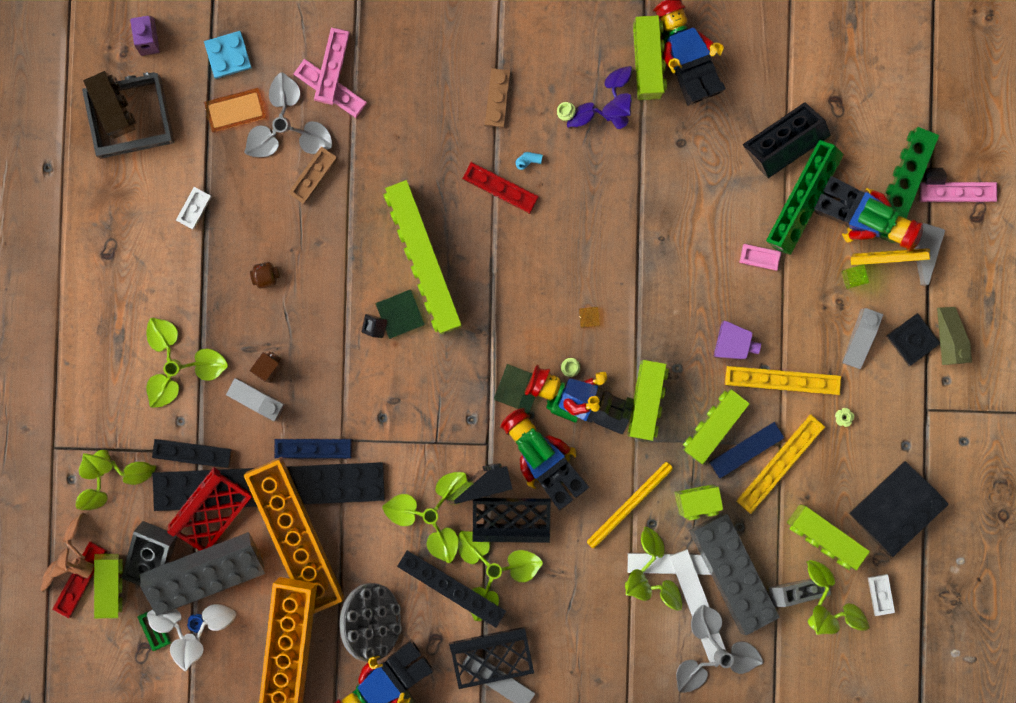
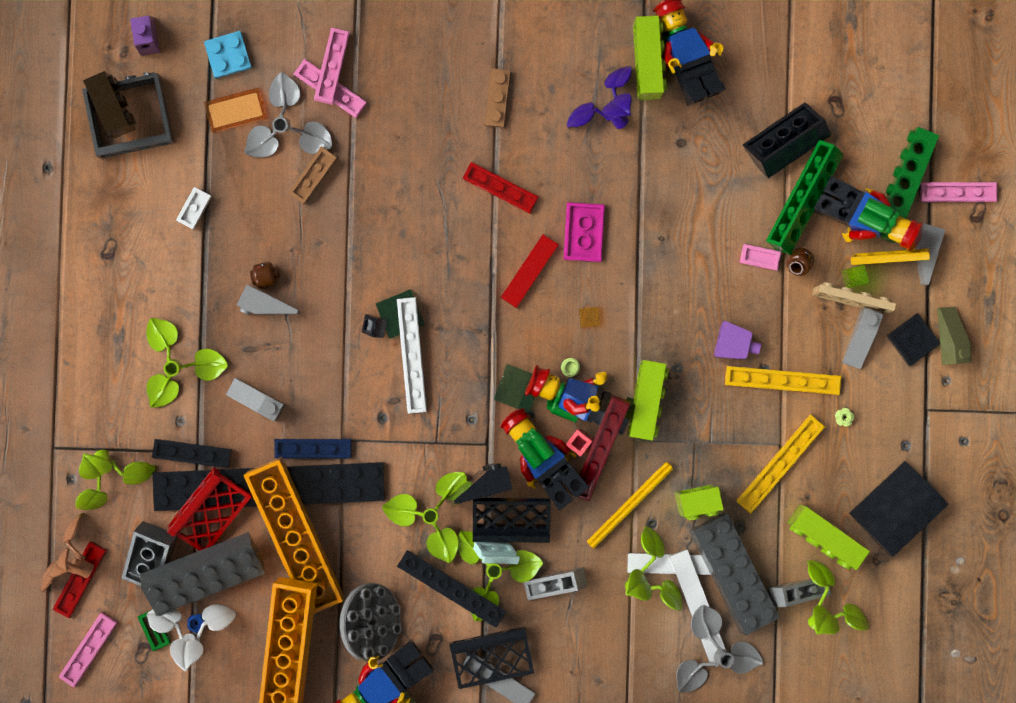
lime brick [94,554,123,619] -> none
reddish brown brick [249,352,283,383] -> none
lime brick [383,180,462,335] -> none
medium azure arm [515,152,543,170] -> none
yellowish green plate [557,102,576,121] -> none
lime brick [683,389,750,465] -> none
dark blue tile [709,422,784,479] -> none
white plate [868,574,895,616] -> none
black slope [924,168,947,185] -> none
none -> bright pink tile [59,612,118,688]
none -> light grey slope [237,285,300,316]
none -> white tile [397,297,427,414]
none -> light aqua plate [473,542,520,564]
none -> red tile [500,234,559,308]
none -> light grey slope [524,567,588,600]
none -> dark pink tile [563,202,605,262]
none -> coral brick [566,429,594,457]
none -> dark red tile [571,395,631,502]
none -> reddish brown head [786,248,815,276]
none -> tan plate [812,282,896,314]

